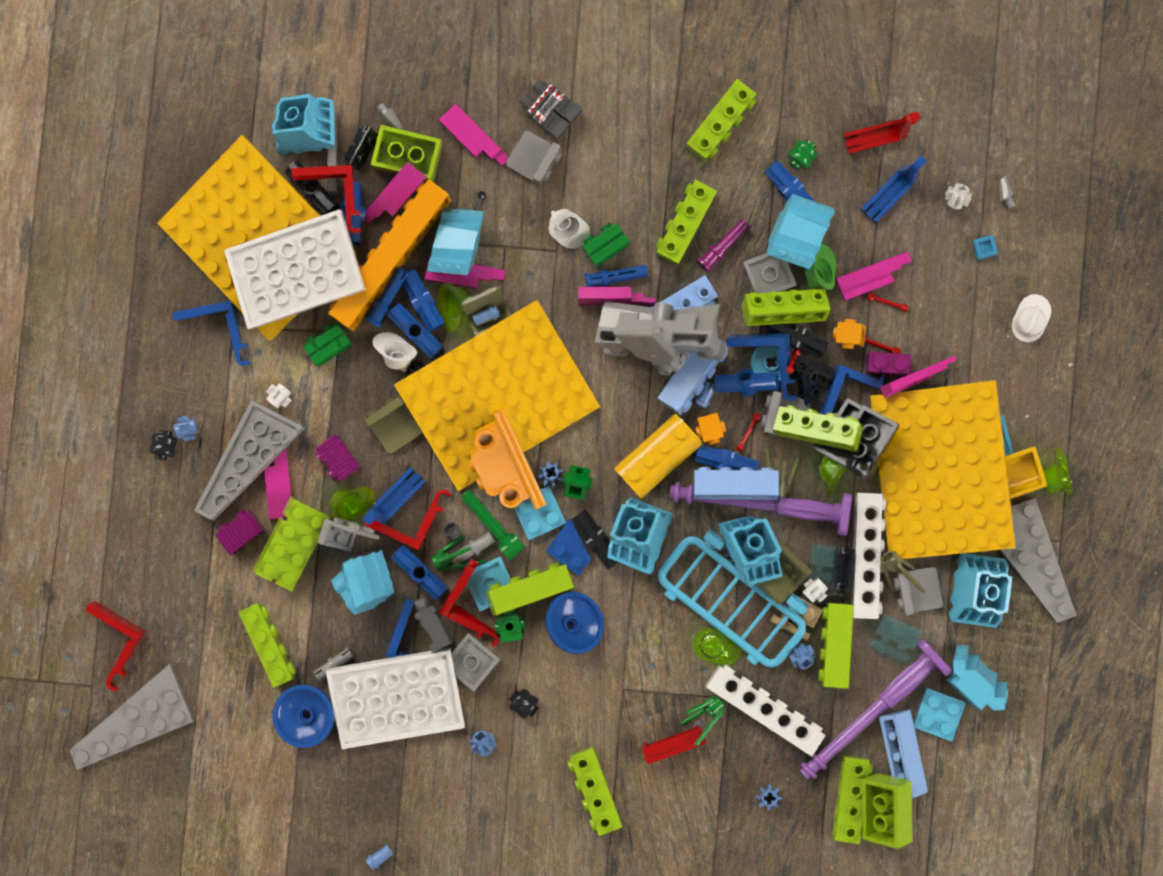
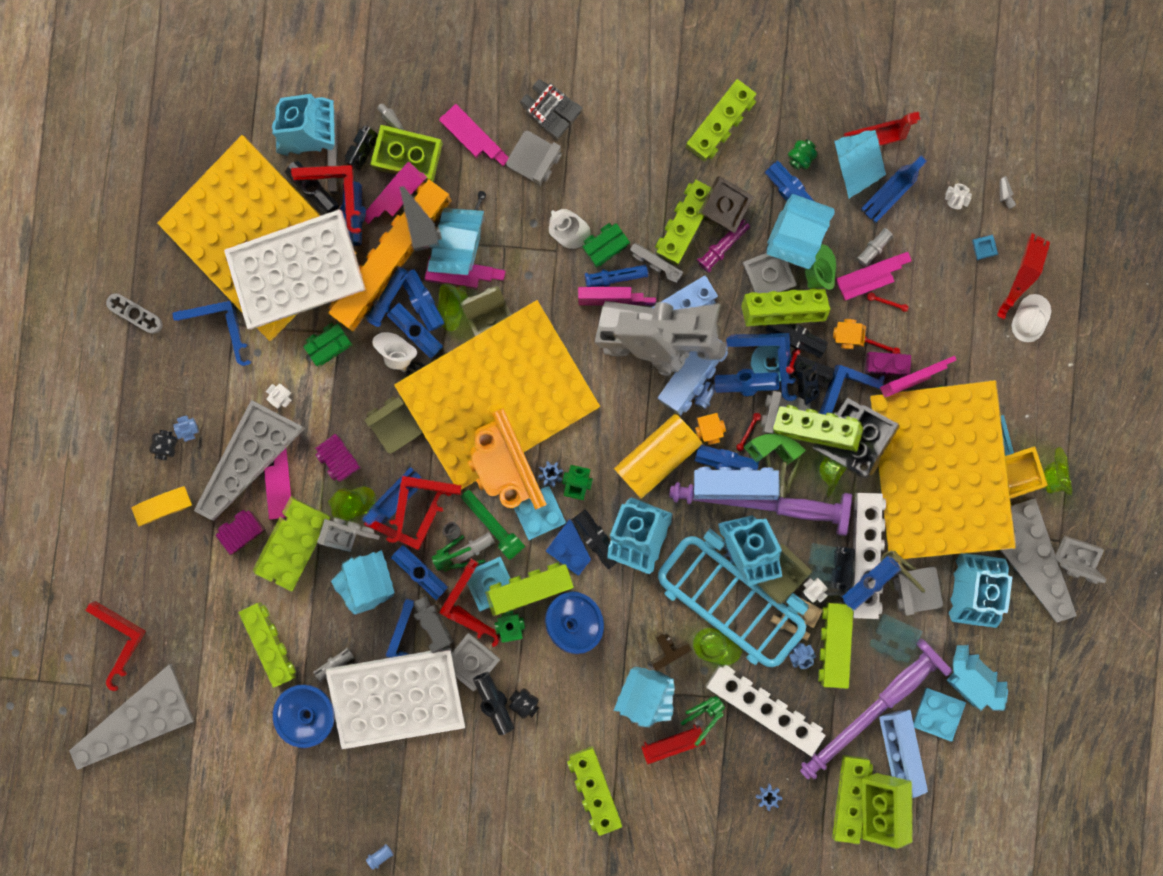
medium blue gear [469,730,497,757] -> none
medium blue pin [472,305,500,326] -> none
none -> light grey beam [106,294,163,334]
none -> yellow brick [131,486,192,527]
none -> red hinge [386,476,462,543]
none -> dark grey slope [399,186,442,251]
none -> black piece [473,672,515,735]
none -> medium azure slope [613,667,674,727]
none -> light grey hinge [630,243,683,283]
none -> dark brown bracket [650,631,692,672]
none -> dark brown bracket [699,176,754,233]
none -> bright green brick [744,434,806,465]
none -> medium azure slope [835,130,886,198]
none -> blue piece [842,555,901,611]
none -> light grey pin [856,228,894,267]
none -> red hinge [997,233,1050,319]
none -> light grey bracket [1055,535,1107,584]

